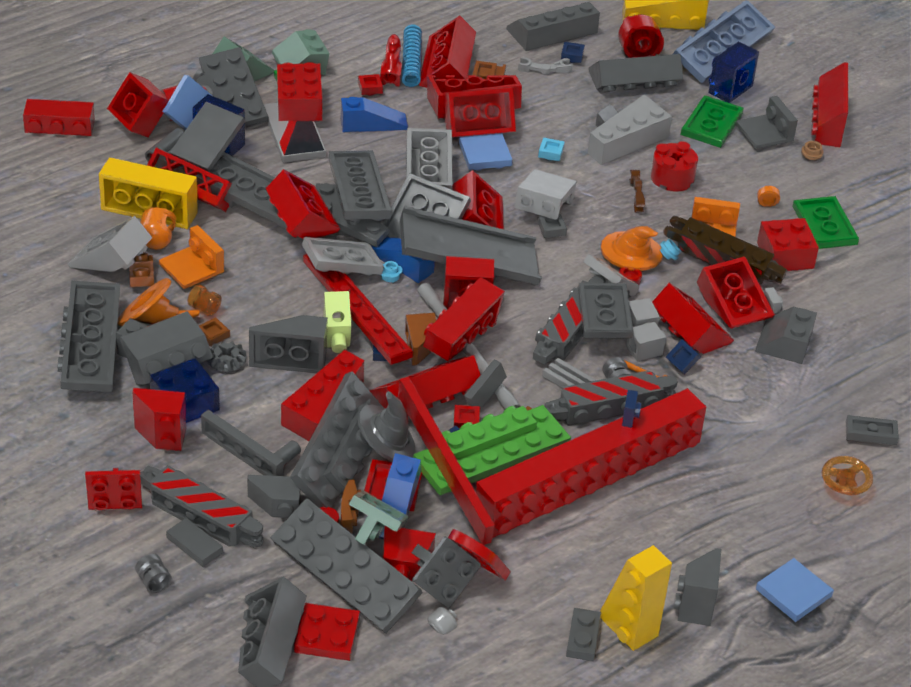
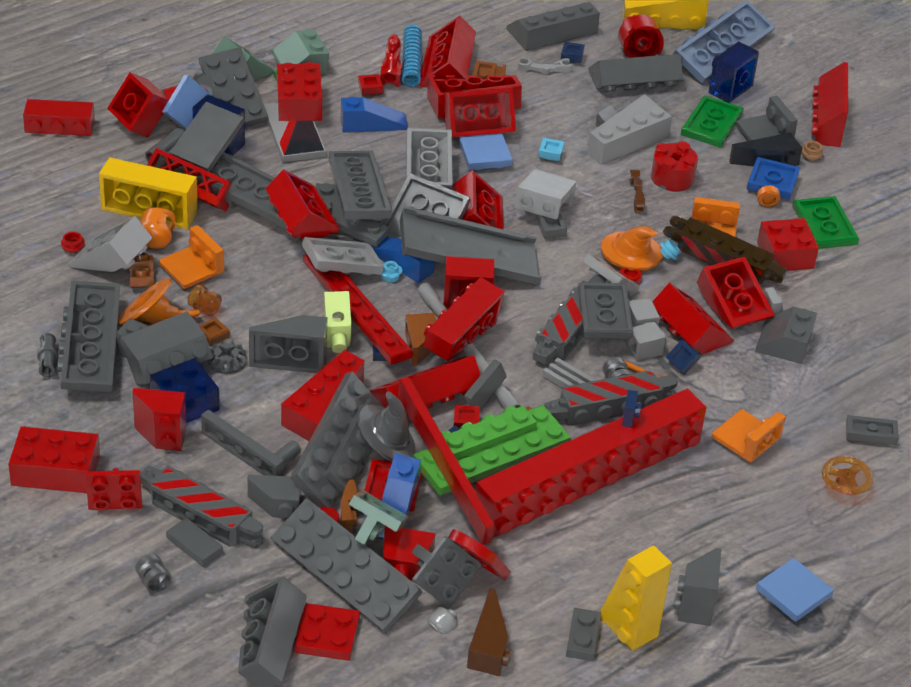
none -> red brick [8,426,100,493]
none -> dark grey pin [37,333,57,377]
none -> red plate [61,231,85,253]
none -> reddish brown slope [467,588,512,676]
none -> orange bracket [712,409,786,463]
none -> black slope [729,132,803,166]
none -> blue plate [747,157,800,200]

